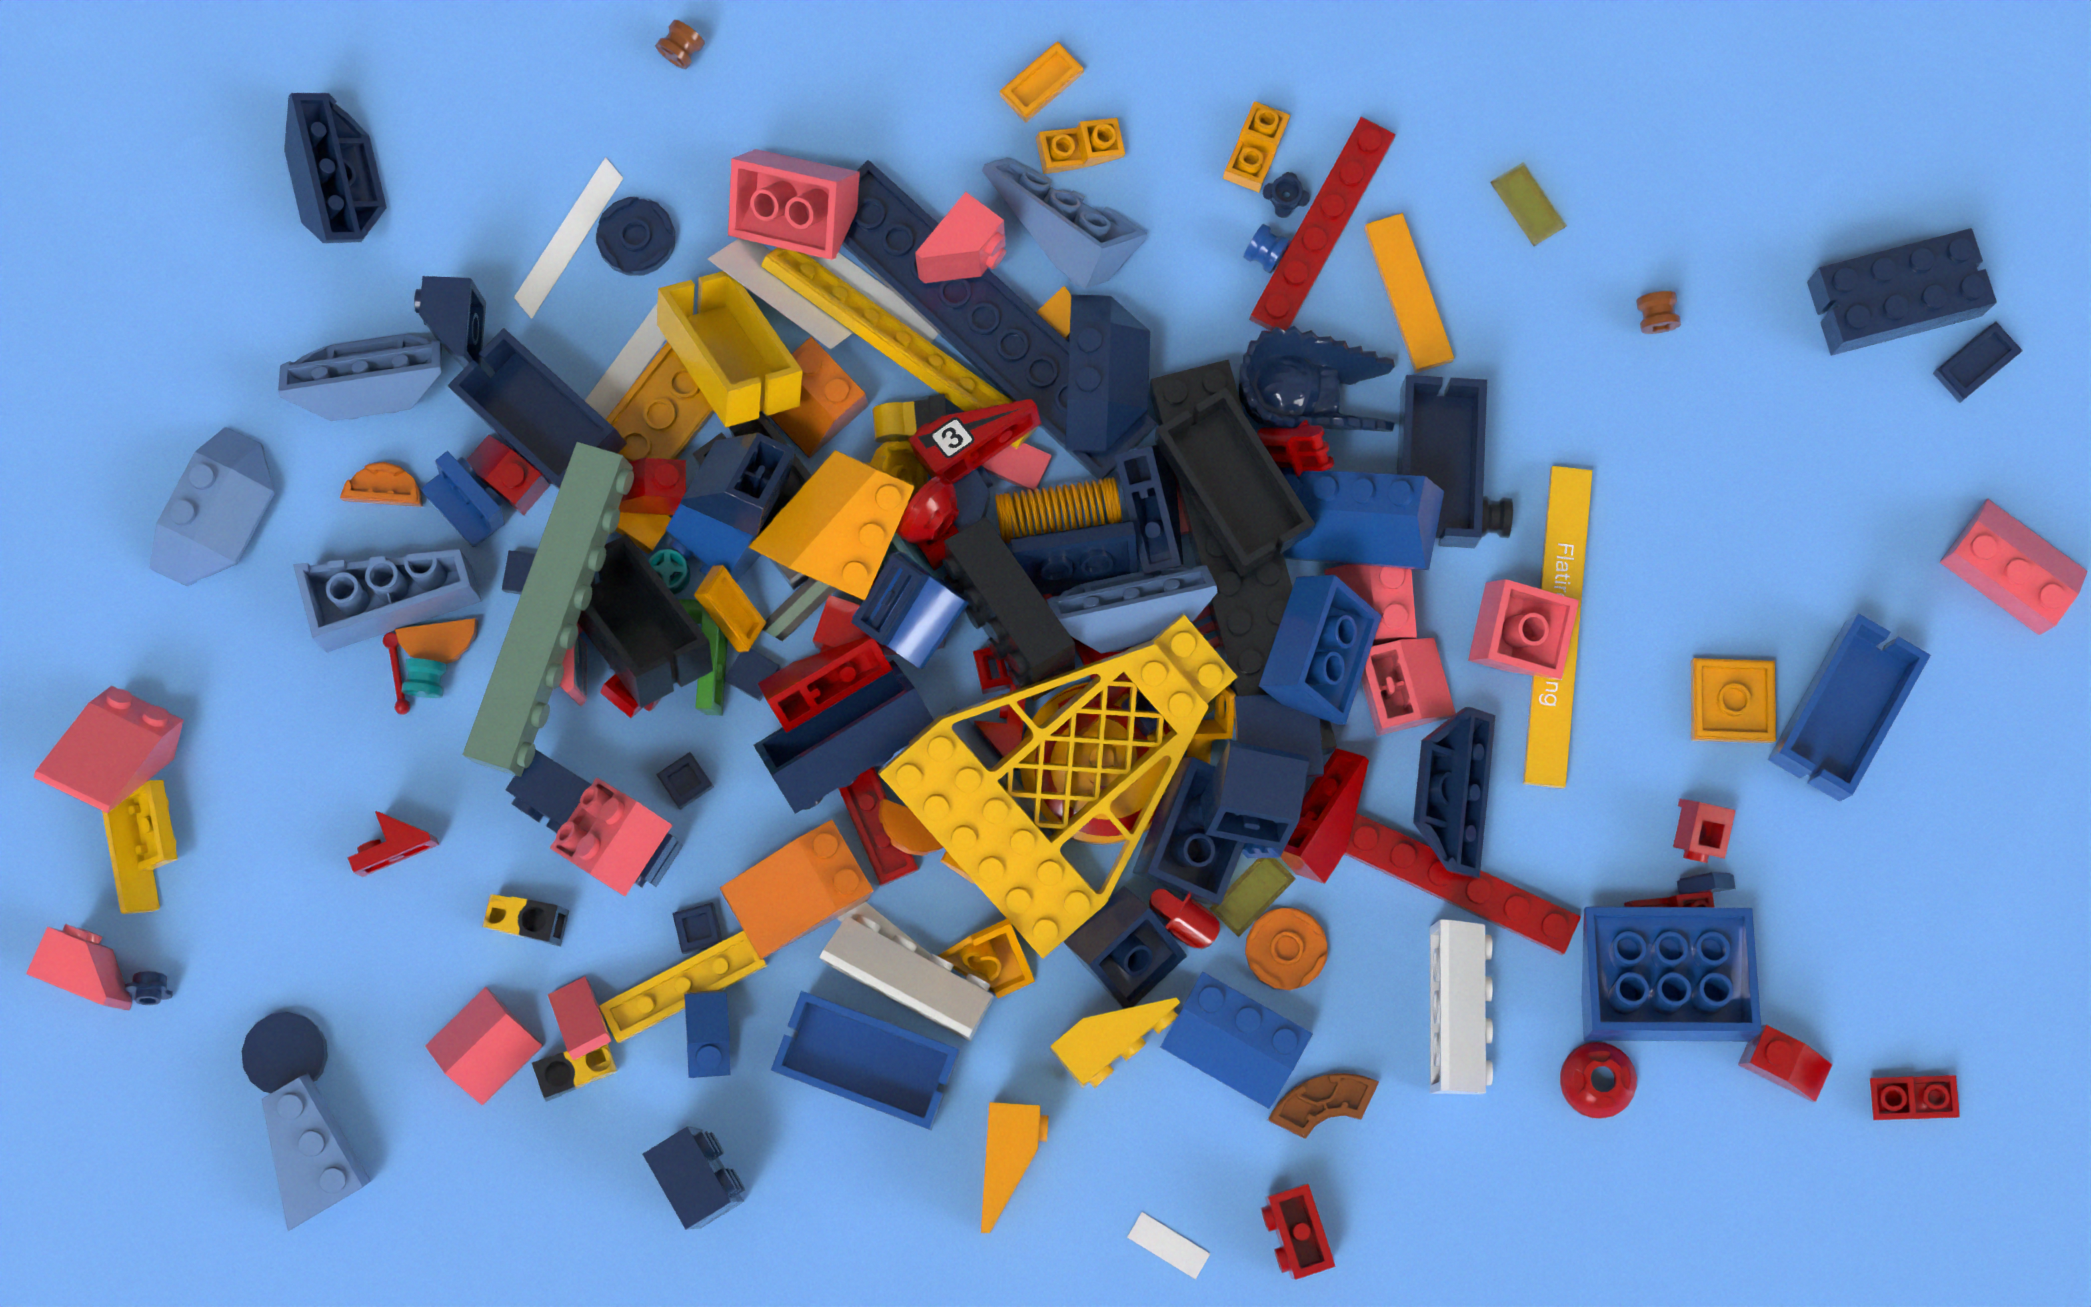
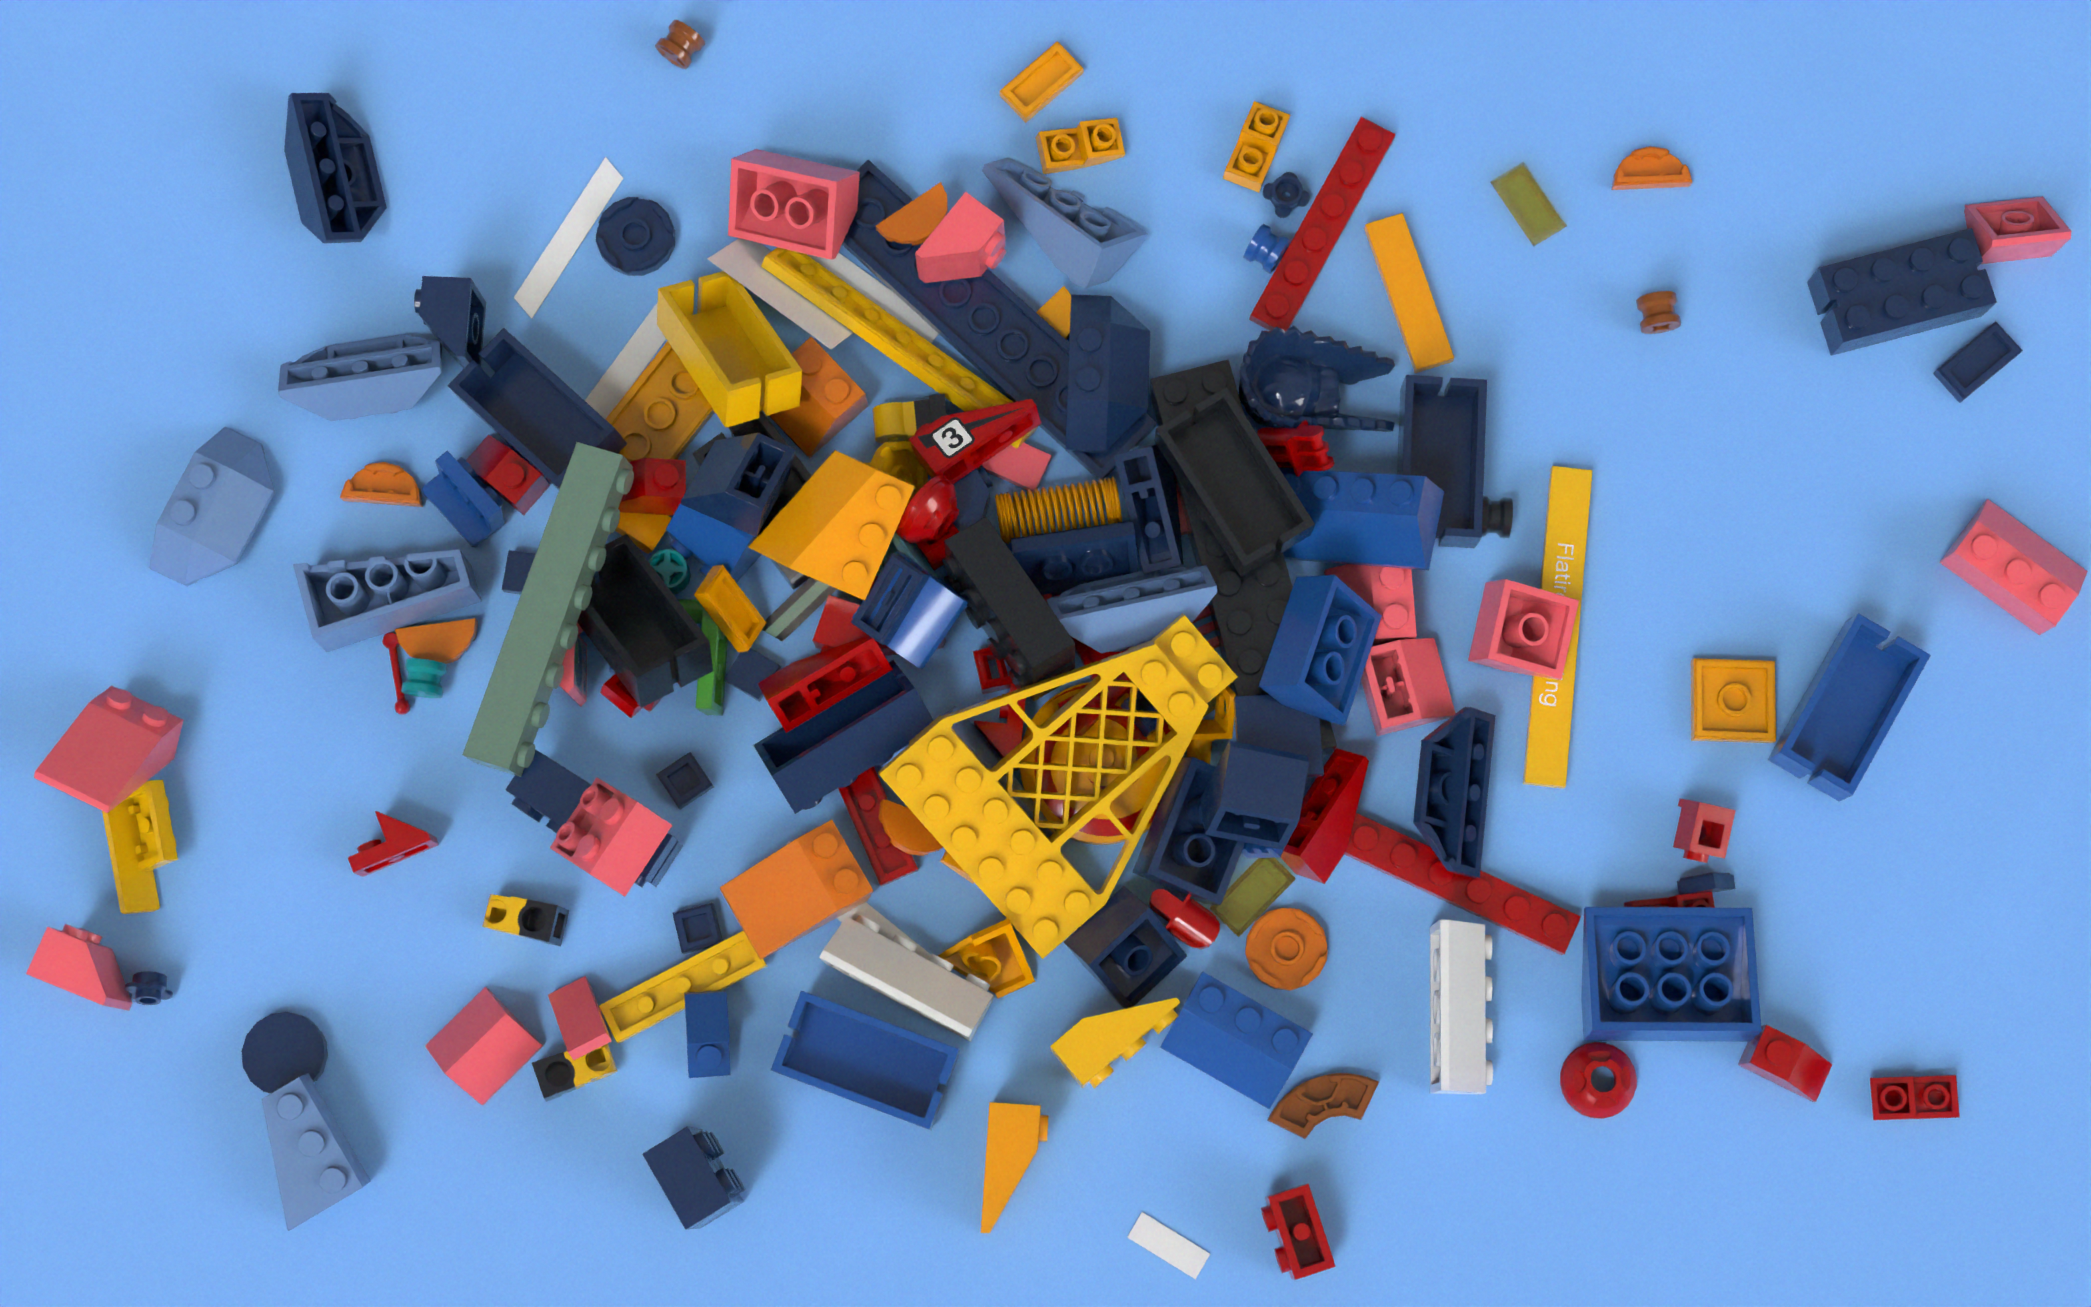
none -> orange tile [876,182,948,246]
none -> orange tile [1611,146,1692,190]
none -> coral slope [1964,196,2072,264]

